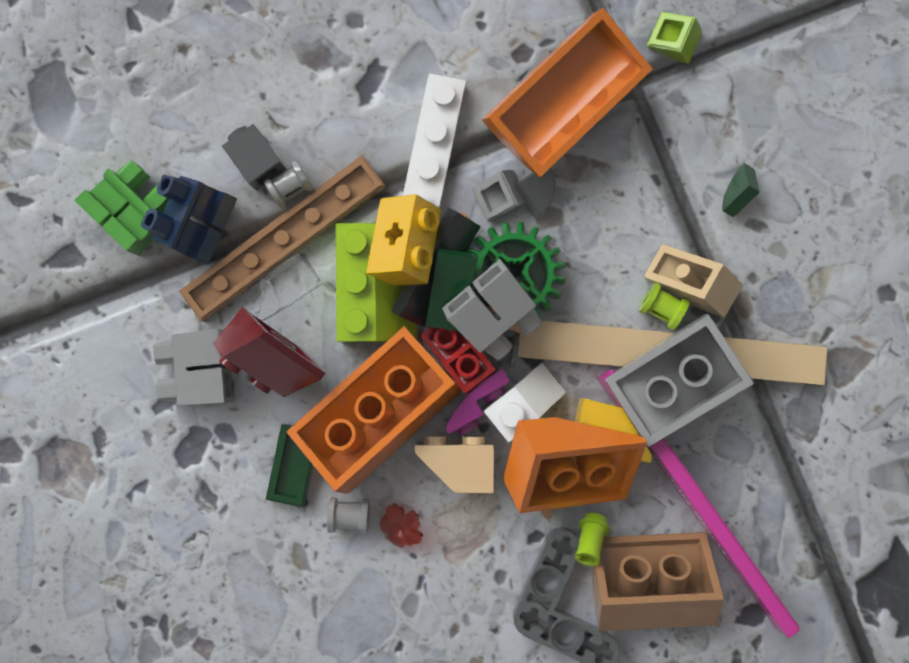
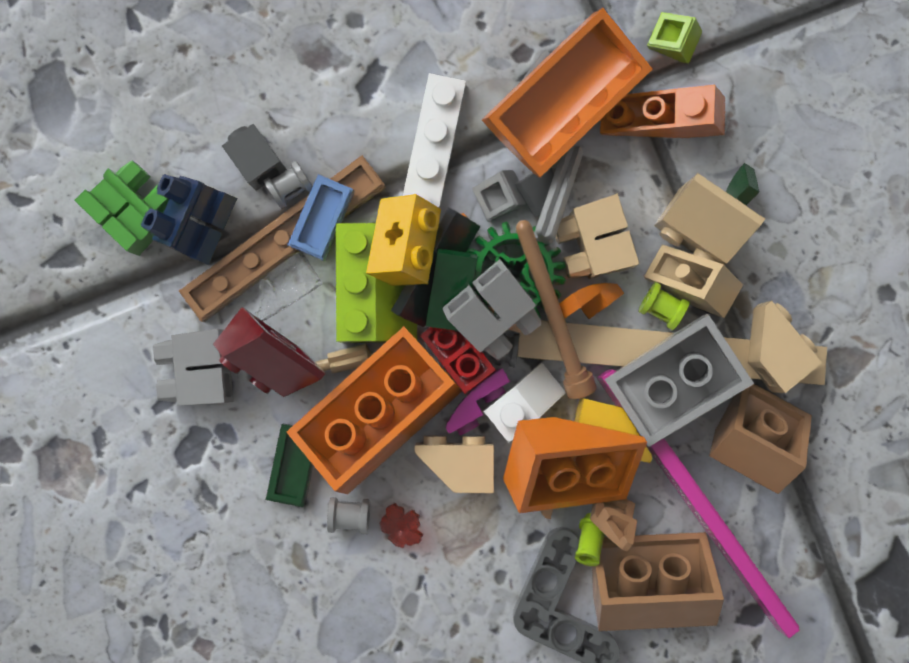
none -> medium blue tile [287,174,355,261]
none -> tan axle [315,343,371,373]
none -> medium nougat piece [516,220,597,399]
none -> light grey axle [534,146,583,245]
none -> tan hips [555,193,639,280]
none -> orange slope [559,283,624,319]
none -> medium nougat slope [590,499,638,552]
none -> orange slope [600,84,725,138]
none -> tan slope [654,173,765,265]
none -> medium nougat slope [709,384,812,494]
none -> tan slope [748,301,822,393]

